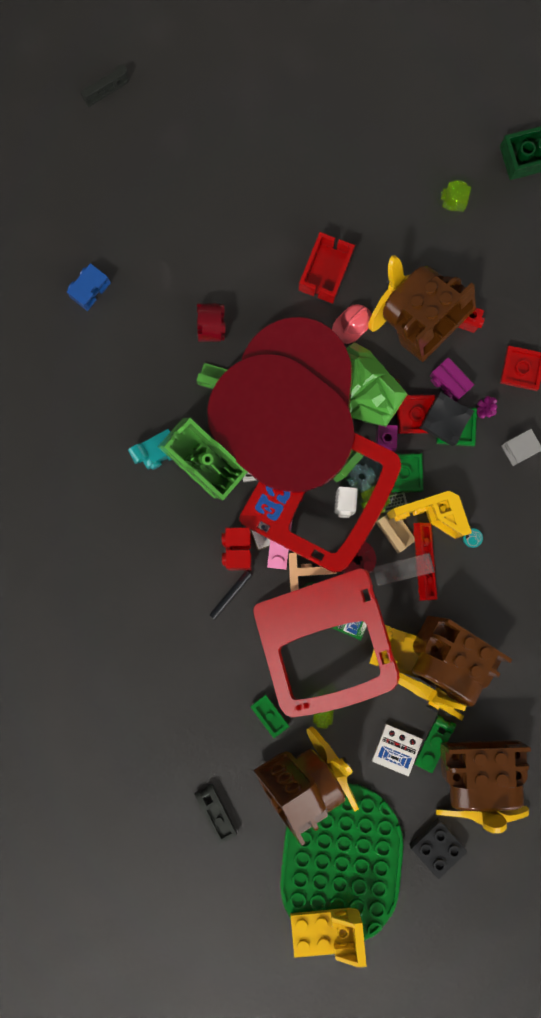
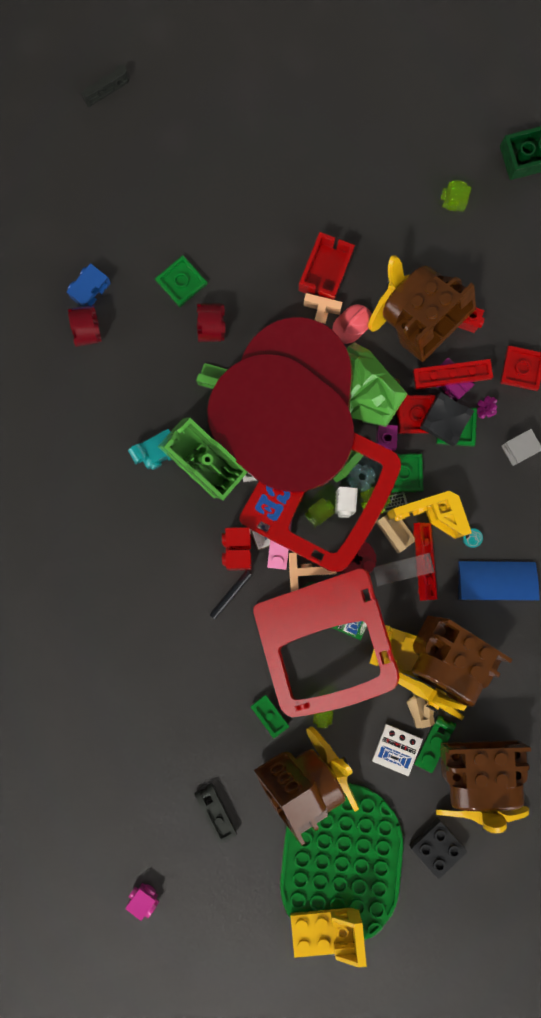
none -> dark red brick [68,305,102,347]
none -> dark pink brick [125,883,160,921]
none -> green tile [155,255,208,308]
none -> light nougat bracket [304,293,343,324]
none -> clear neon green brick [305,498,335,527]
none -> tan rock [407,693,435,728]
none -> red plate [413,359,493,389]
none -> blue slope [458,561,539,600]

